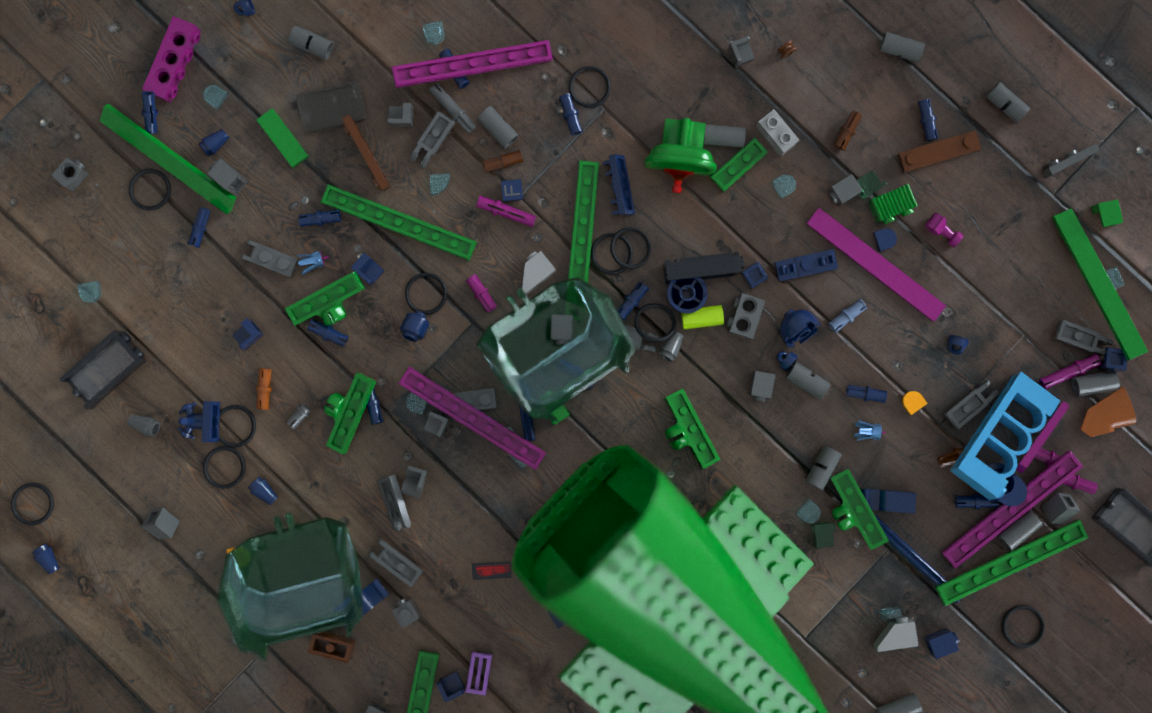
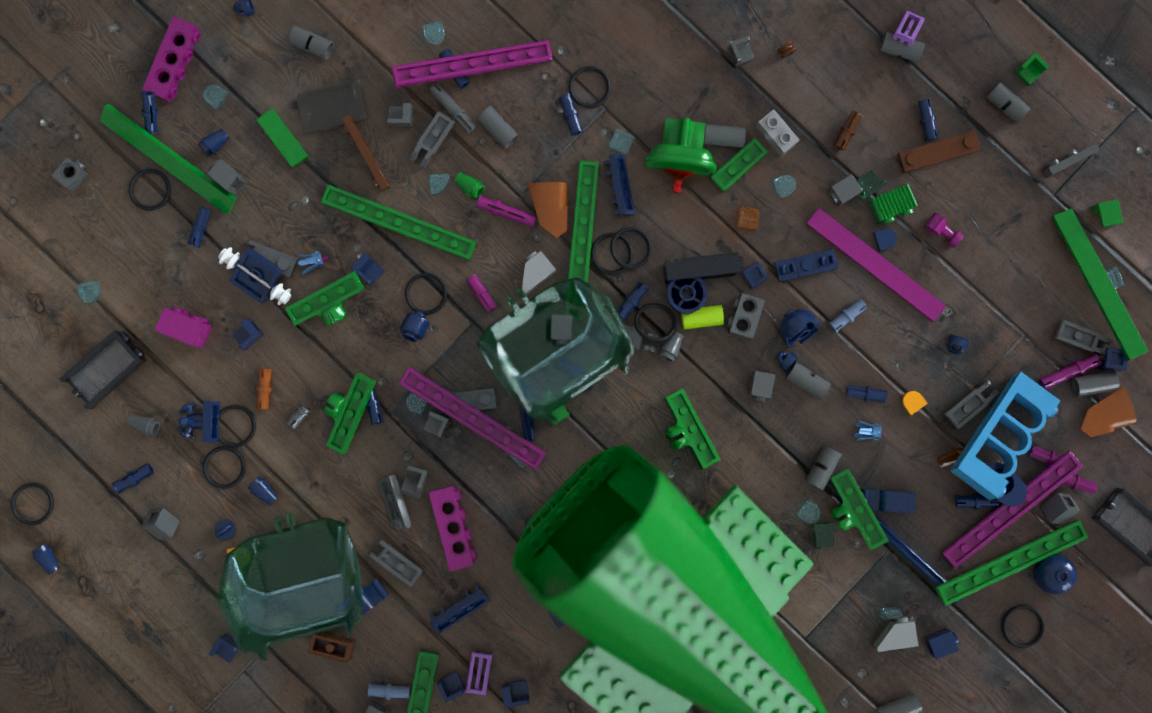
dark blue pin [298,209,341,227] -> none
dark blue pin [307,318,349,348] -> none
dark grey brick [392,597,422,629] -> none
sticker [472,562,511,580] -> none
reddish brown axle [483,150,523,172] -> none
dark blue tile [501,179,523,202] -> none
dark grey pin [997,510,1043,551] -> none
magenta tile [1016,401,1069,473] -> none
none -> dark blue pin [112,463,154,494]
none -> magenta brick [155,306,213,348]
none -> dark blue panel [209,633,242,663]
none -> dark blue tile [215,520,236,540]
none -> dark blue plate [218,247,291,305]
none -> sand blue pin [368,683,410,700]
none -> magenta brick [429,485,477,572]
none -> dark blue plate [429,584,491,634]
none -> green cone [454,172,485,199]
none -> dark blue panel [501,680,530,708]
none -> dark orange panel [528,182,567,238]
none -> clear light blue tile [608,128,635,155]
none -> clear orange tile [737,206,760,230]
none -> medium lavender tile [892,11,925,47]
none -> green panel [1014,52,1049,86]
none -> dark blue cylinder [1033,554,1077,594]

